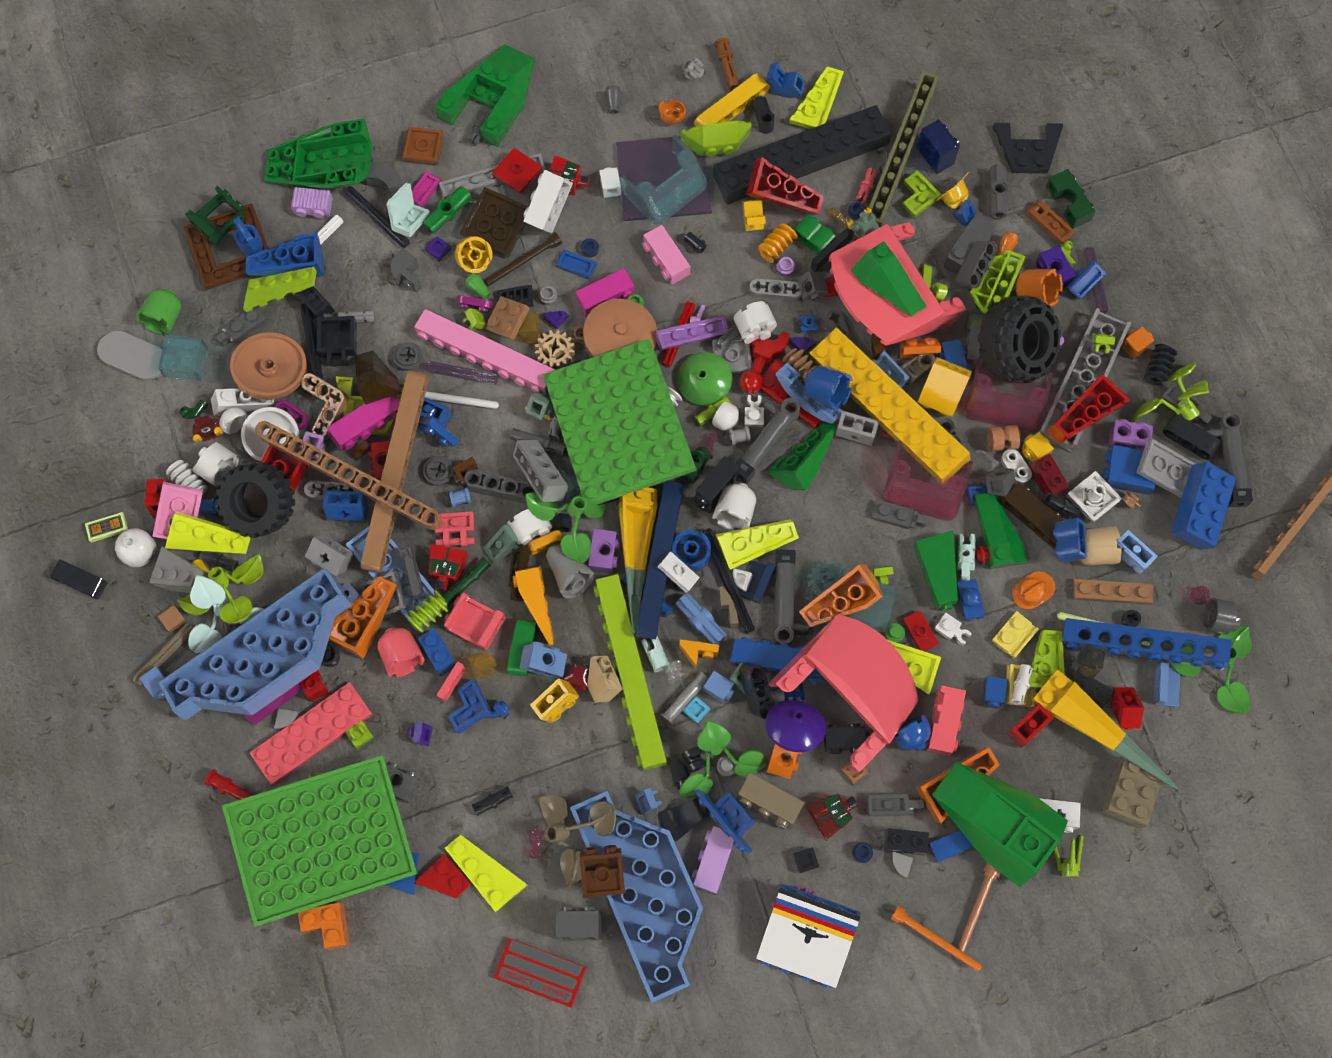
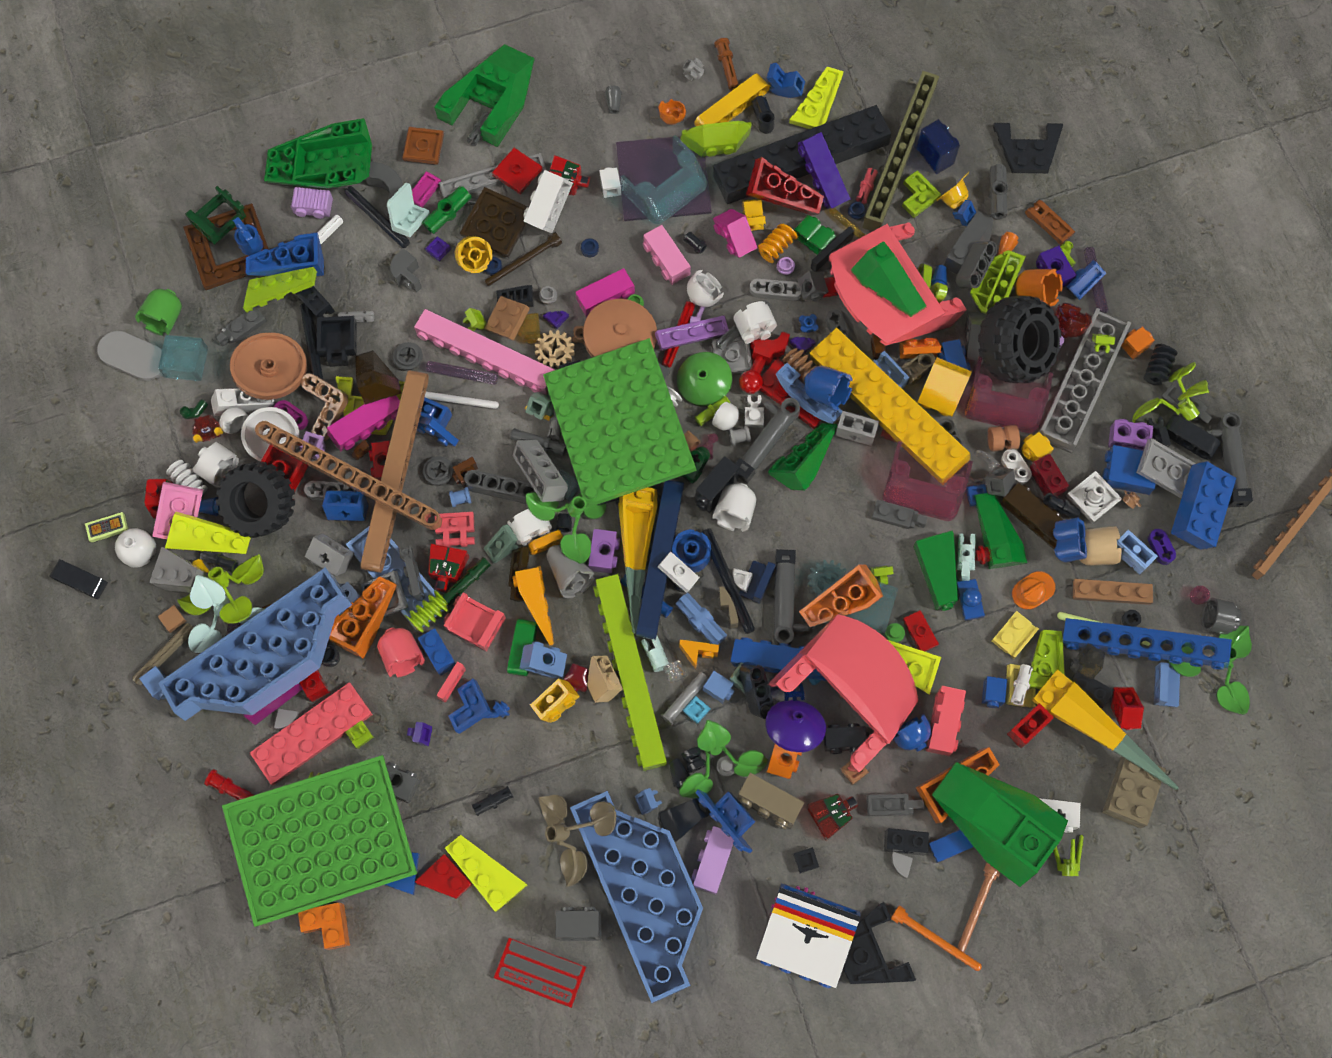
magenta plate [456,295,493,312] -> none
bright green cone [464,273,491,300] -> none
clear yellow brick [468,651,497,681] -> none
clear pink piece [526,825,545,859] -> none
blue tile [556,249,597,280] -> none
reddish brown plate [579,845,625,898] -> none
neon yellow wing [715,519,799,570] -> none
sand green piece [847,208,880,238] -> none
dark blue plate [852,842,873,863] -> none
white plate [934,613,972,646] -> none
dark green arch [1046,169,1096,229] -> none
red wedge [1046,374,1130,444] -> none
none -> dark blue tile [485,257,502,276]
none -> medium nougat hose [684,431,700,452]
none -> white cylinder [687,270,724,307]
none -> dark pink brick [713,209,758,258]
none -> dark purple brick [798,132,850,209]
none -> black wing [843,902,916,984]
none -> blue cone [930,265,948,287]
none -> clear red cylinder [1054,303,1092,338]
none -> black plate [1147,417,1171,447]
none -> dark purple beam [1147,529,1176,565]

